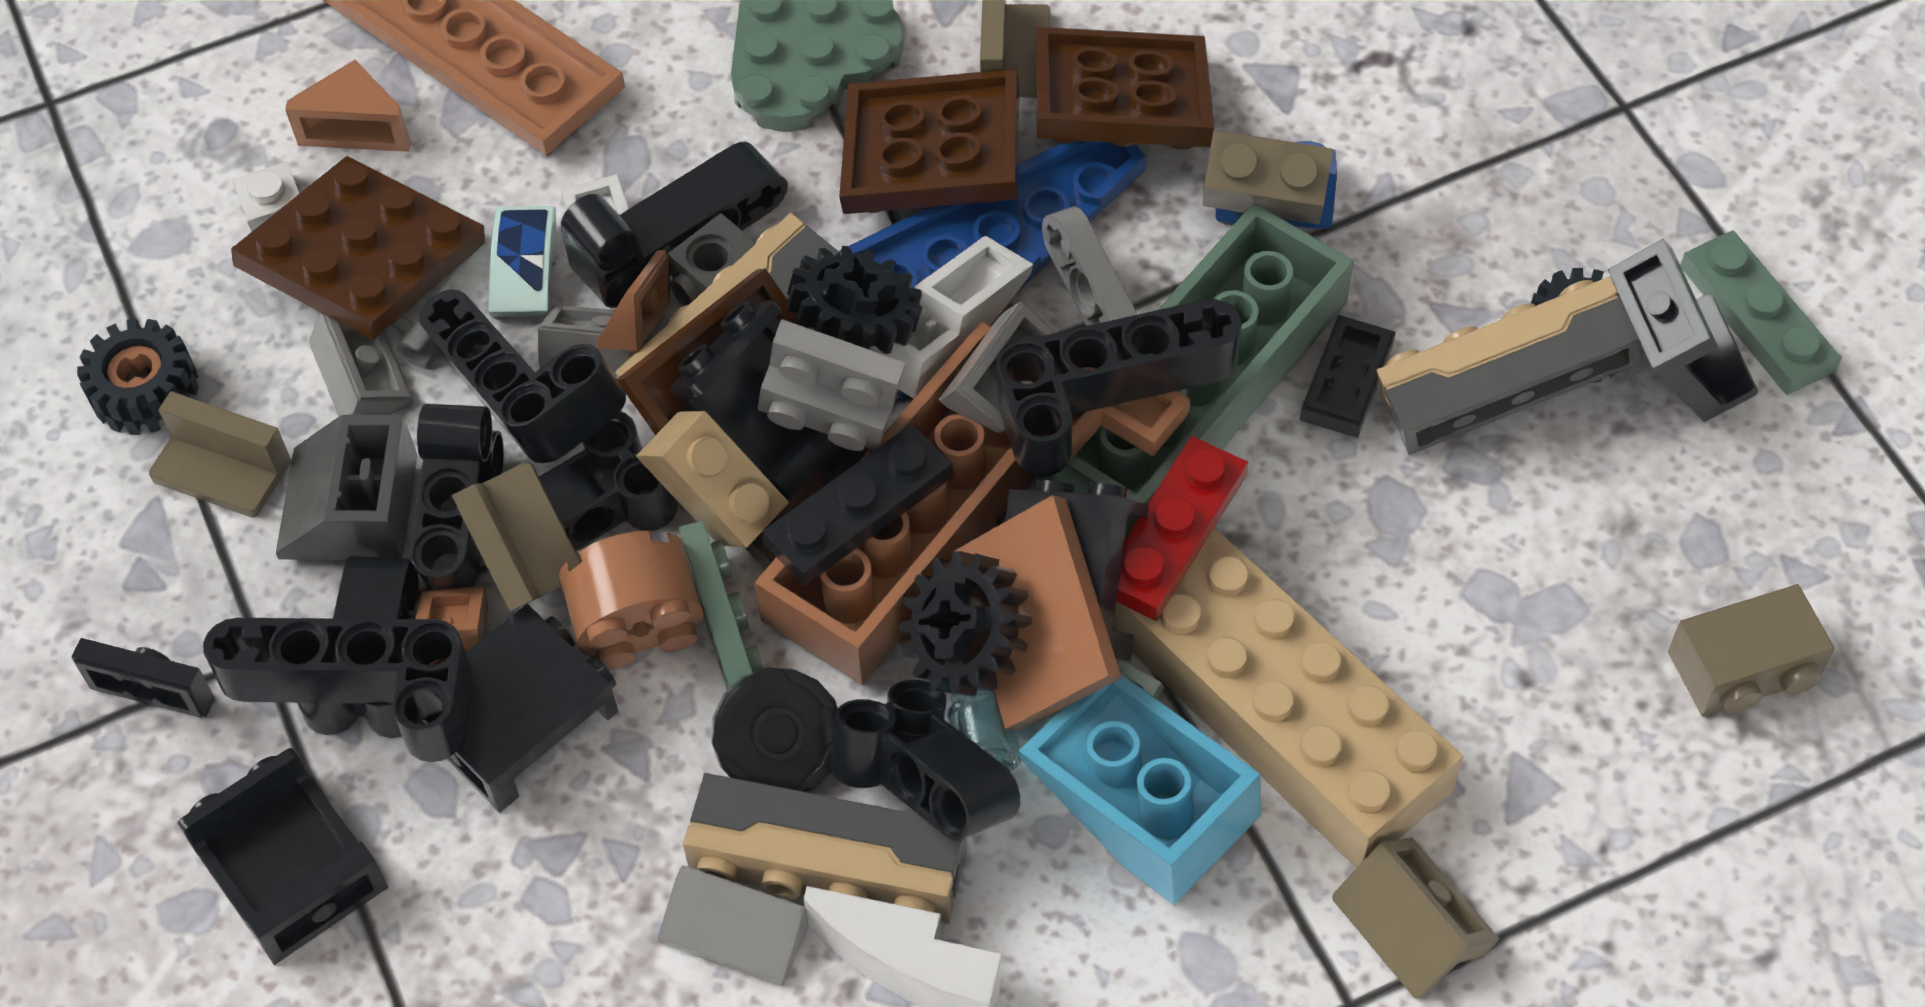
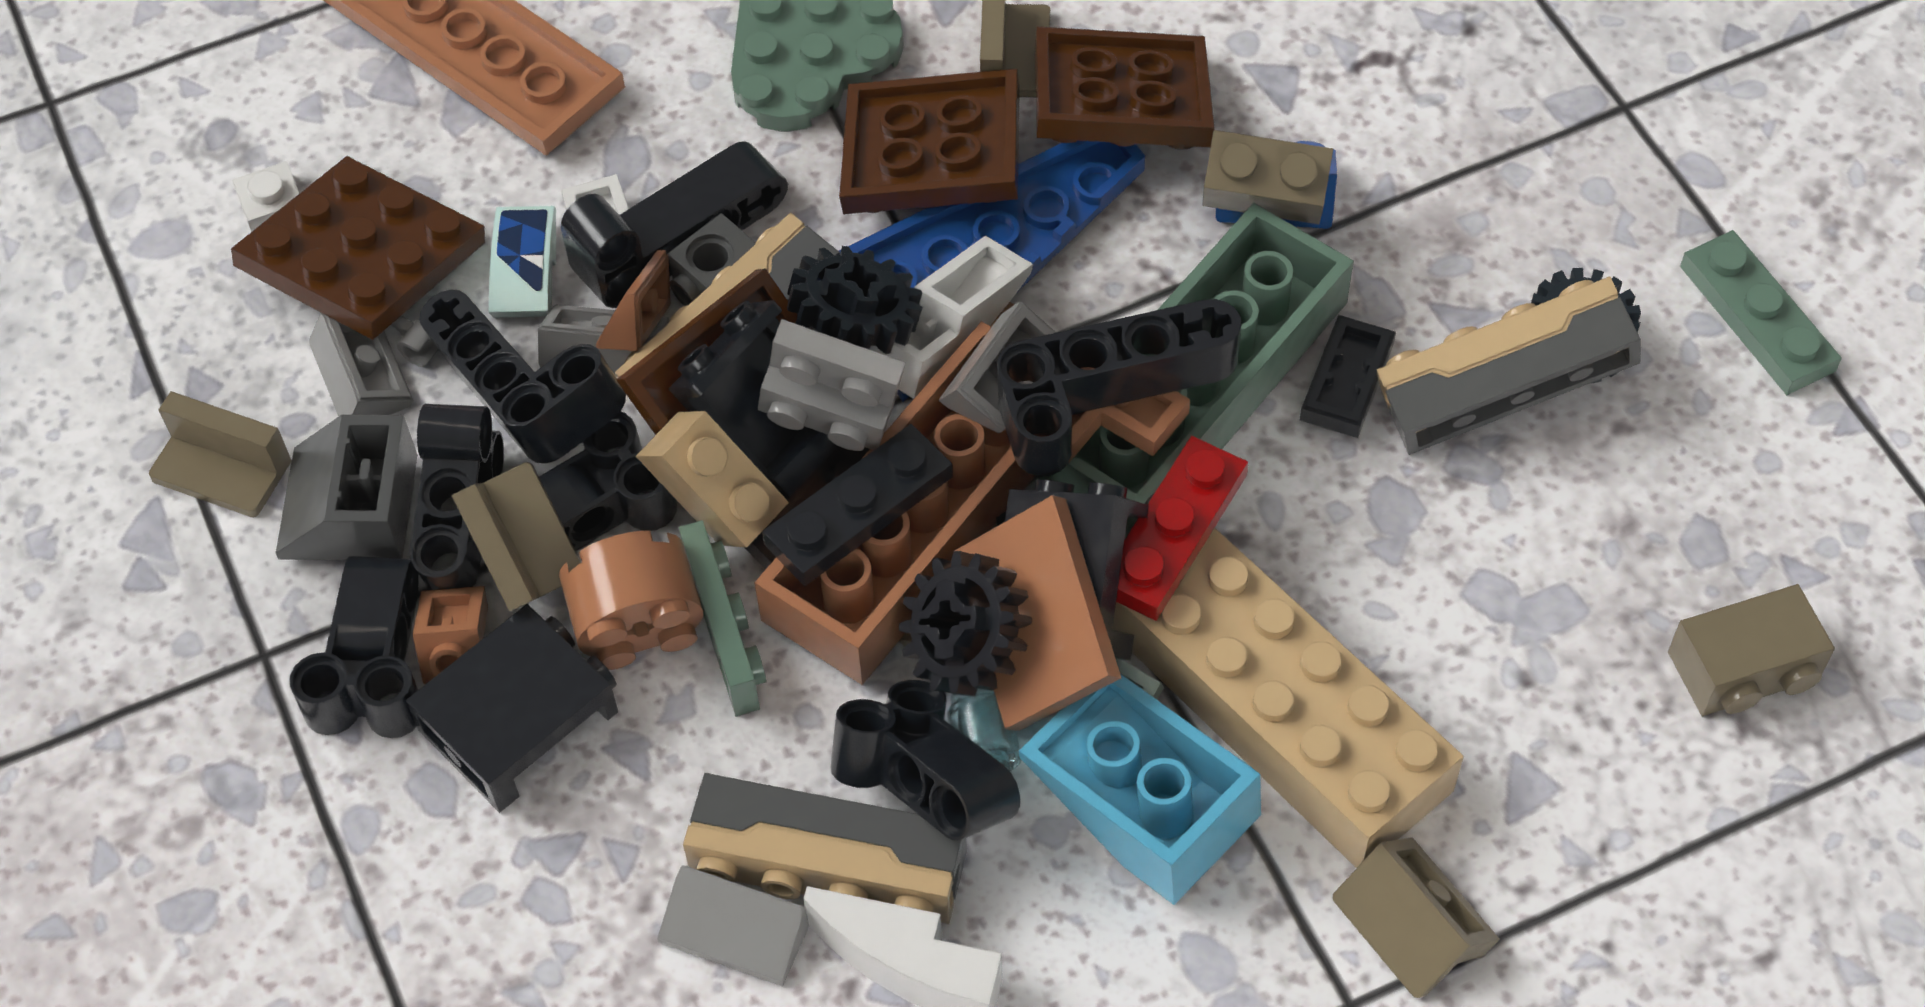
black plate [71,638,215,718] -> none
black bush [77,318,199,435] -> none
black panel [177,748,389,965] -> none
black beam [203,618,472,762] -> none
nougat slope [285,60,411,152] -> none
black tile [711,667,838,792] -> none
light grey beam [1042,206,1138,326] -> none
panel [1608,238,1758,422] -> none

